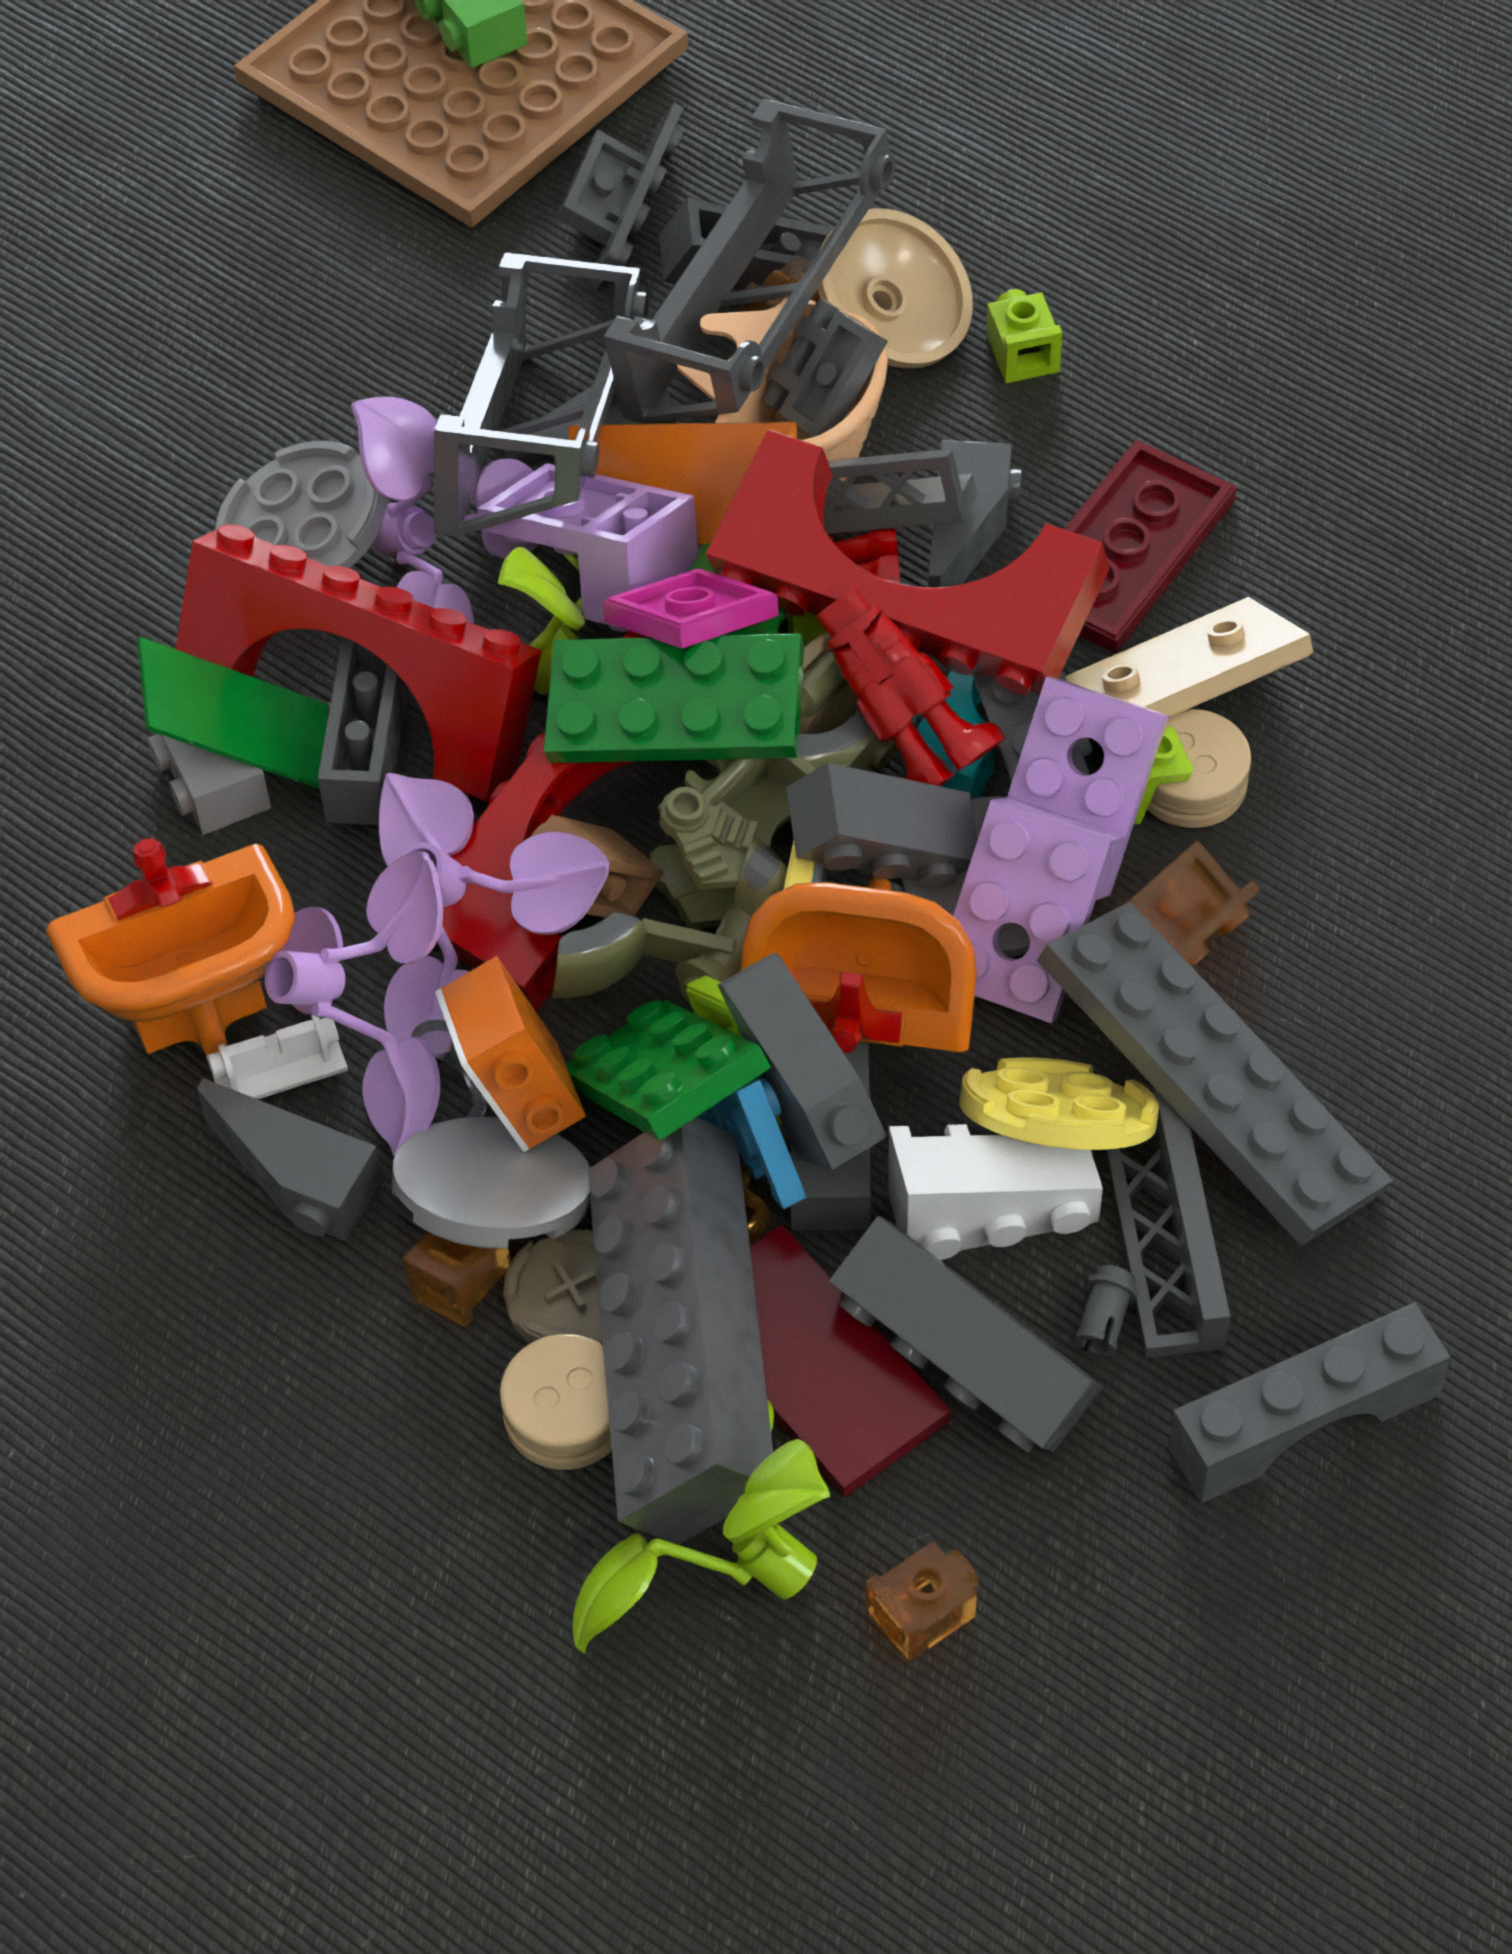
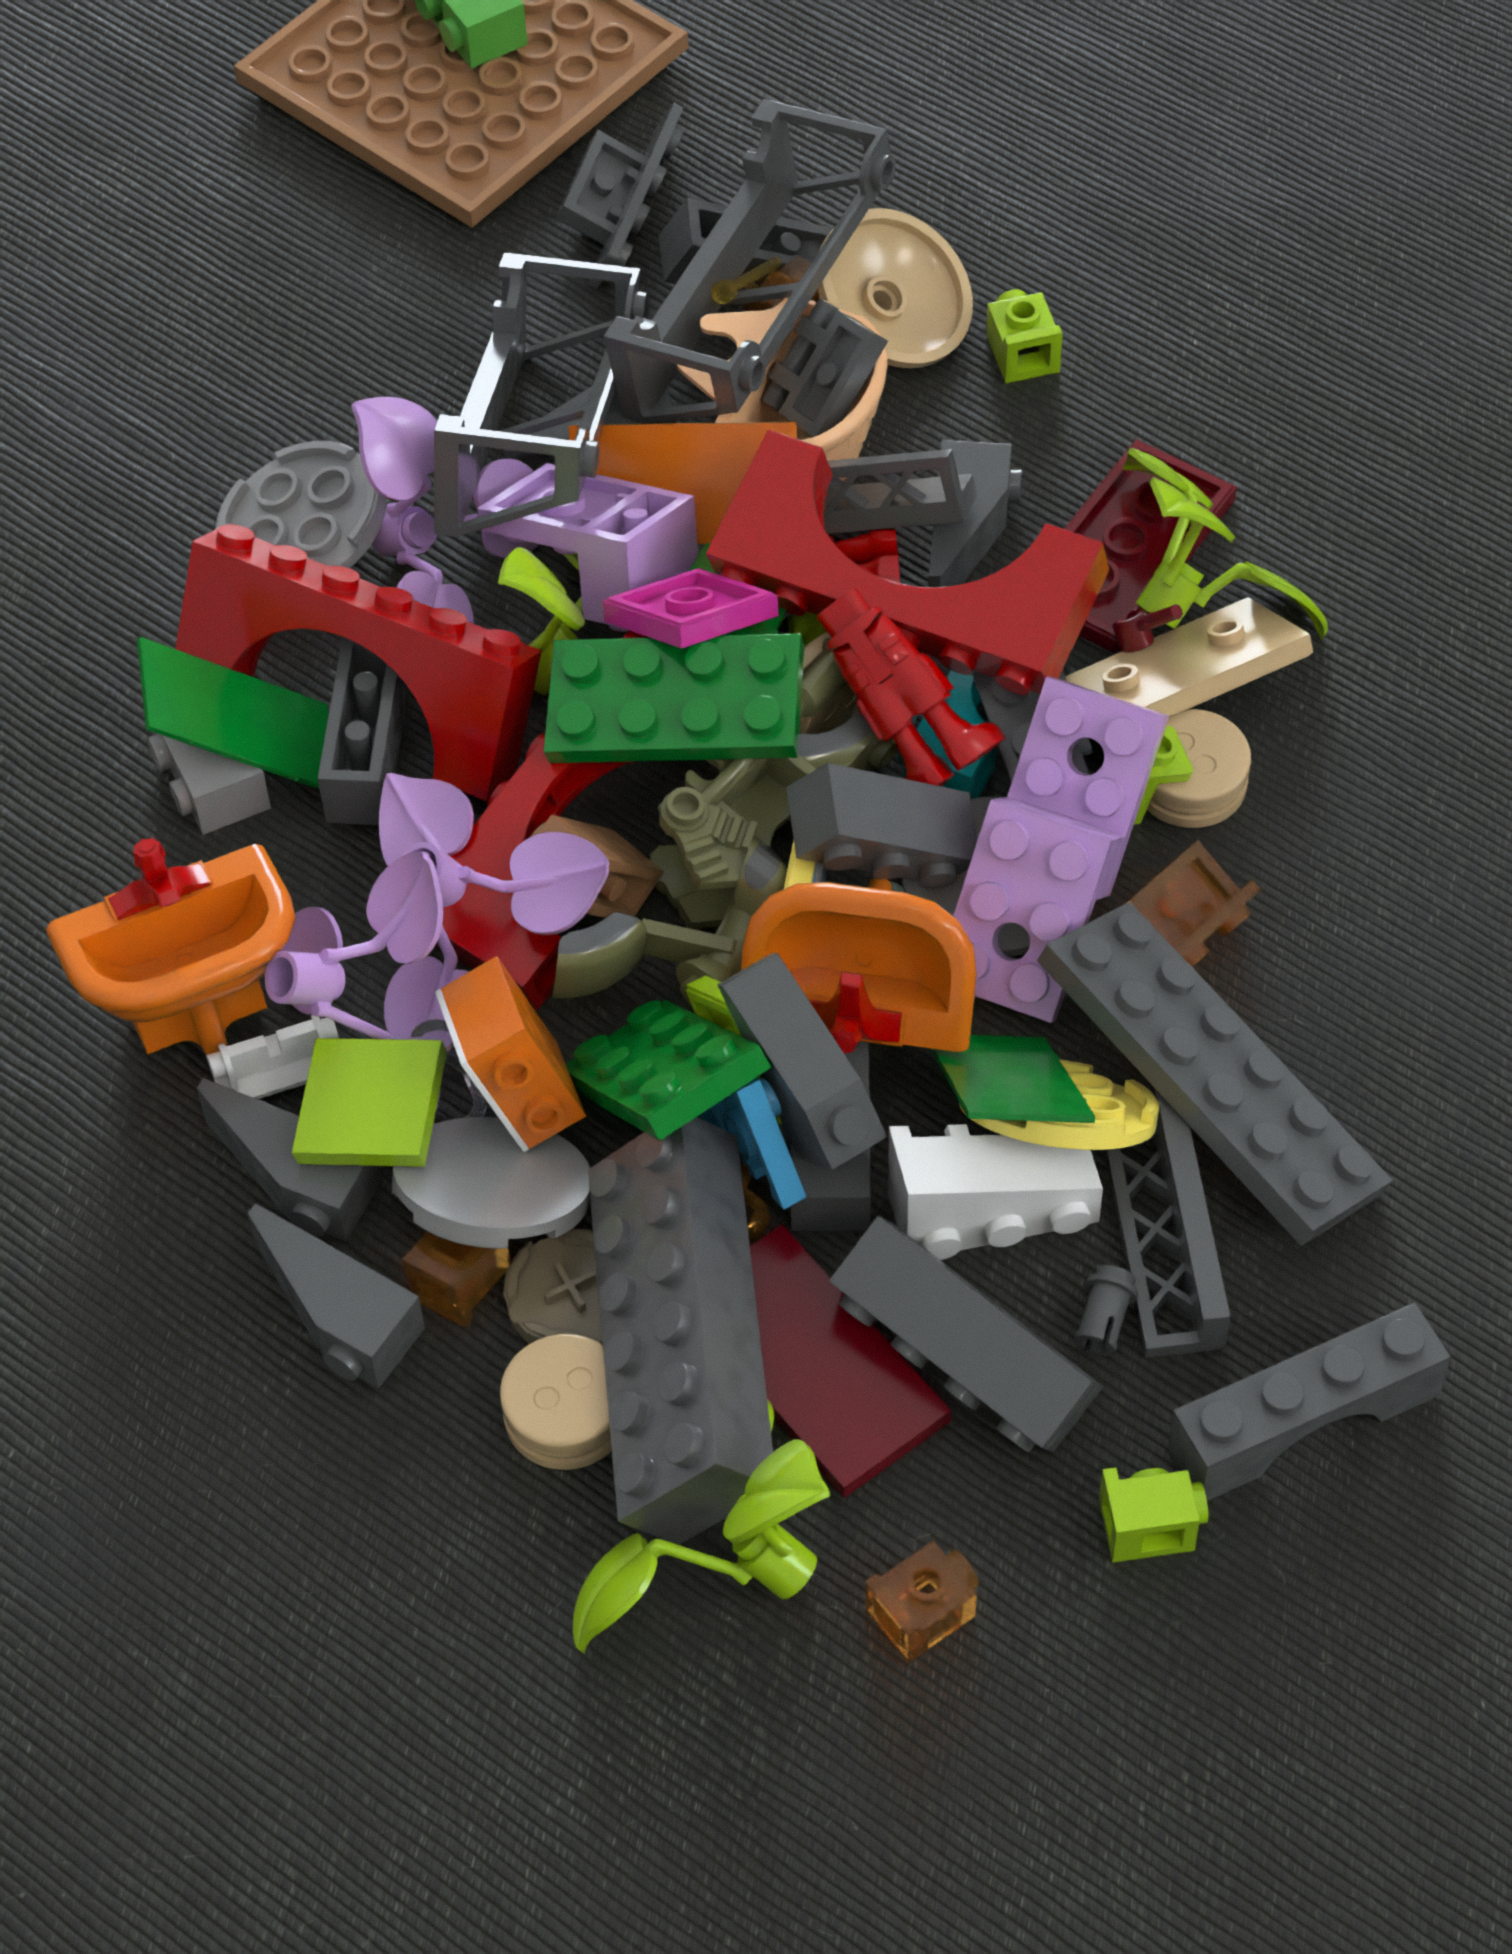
none -> dark grey slope [248,1203,425,1389]
none -> lime tile [291,1038,447,1167]
none -> clear yellow piece [711,257,782,305]
none -> green window [931,1035,1095,1123]
none -> lime brick [1099,1467,1208,1563]
none -> dark red hand [1112,604,1183,653]
none -> lime plant [1123,448,1328,640]

